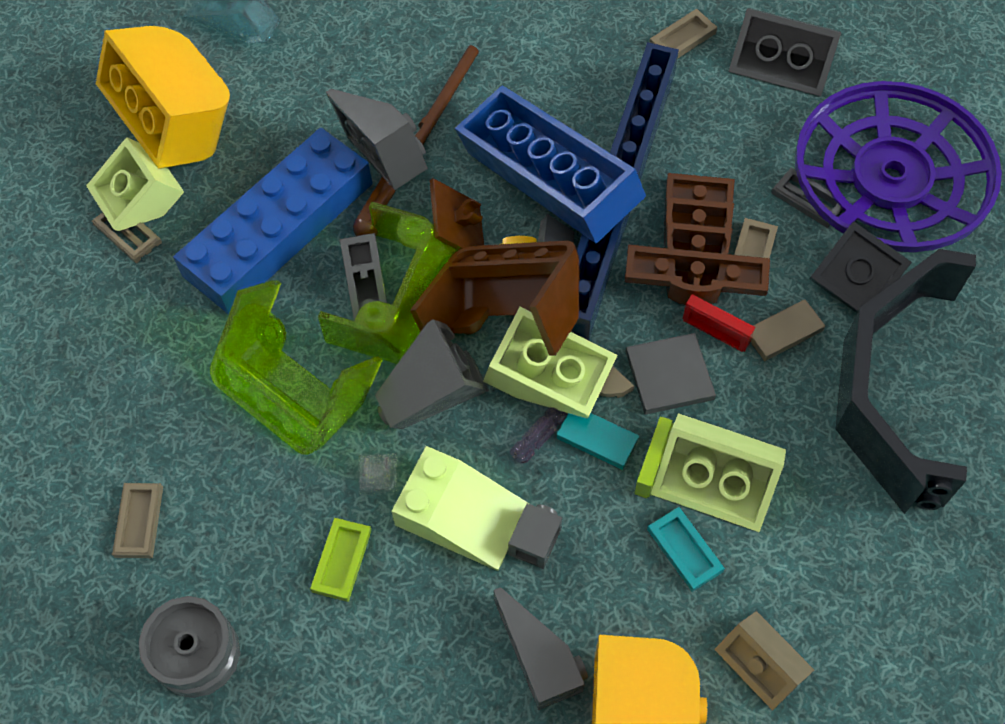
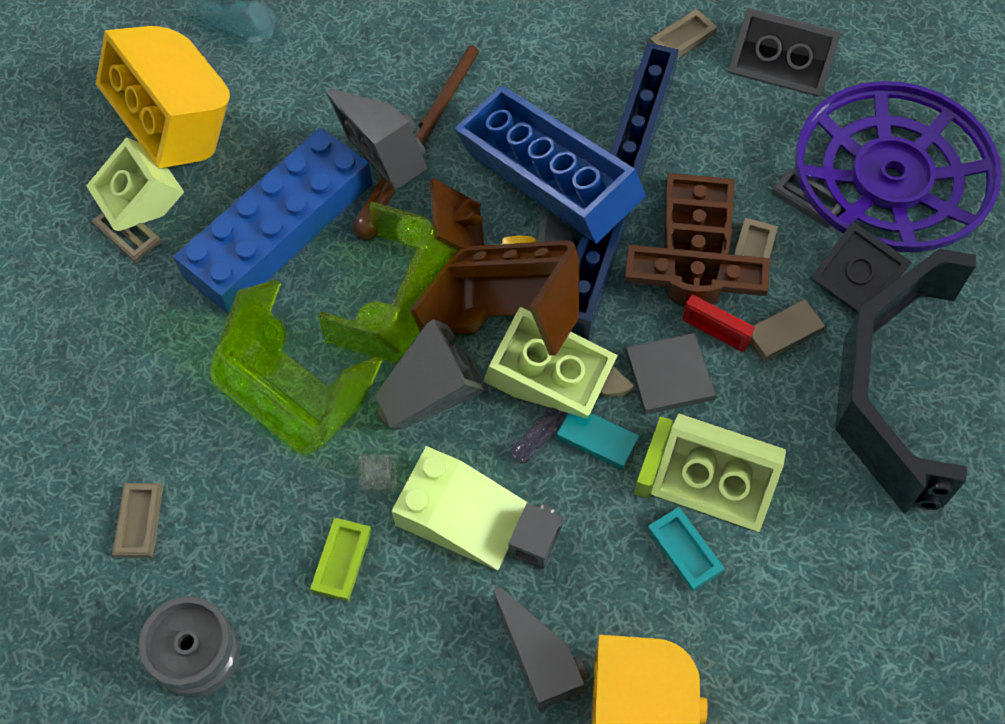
dark grey slope [340,233,393,344] -> none
dark tan panel [714,611,814,711] -> none

